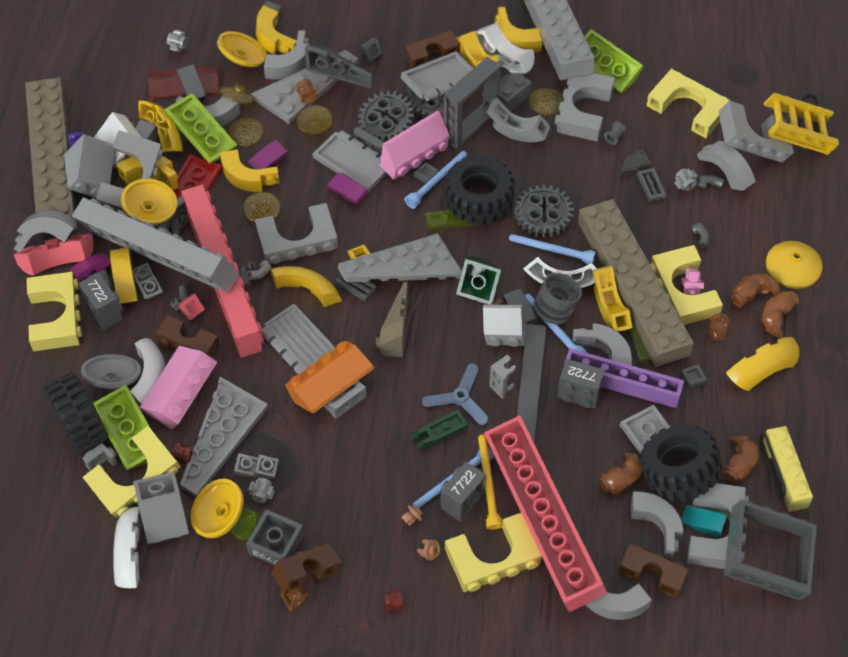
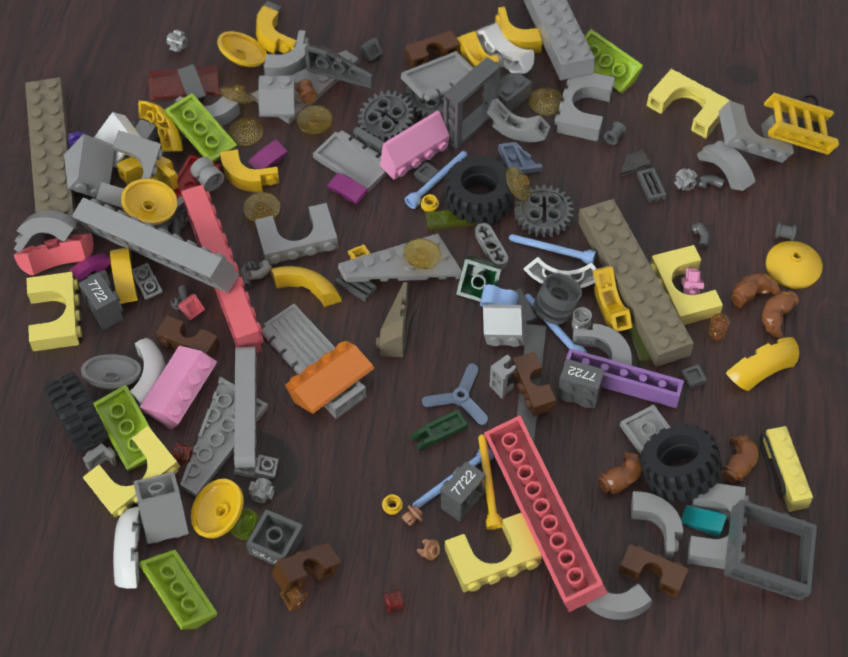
none -> lime slope [139,550,218,630]
none -> light grey wheel [190,157,224,191]
none -> light grey beam [234,346,257,469]
none -> light grey slope [258,76,296,117]
none -> yellow plate [382,494,403,515]
none -> clear yellow dish [403,238,441,269]
none -> yellow plate [421,194,439,212]
none -> light grey beam [475,223,508,269]
none -> light blue axle [480,285,519,307]
none -> sand blue wing [498,142,542,175]
none -> clear yellow dish [506,166,531,201]
none -> reddish brown arch [510,352,556,417]
none -> light grey wheel [571,307,592,330]
none -> dark grey bush [775,222,797,241]

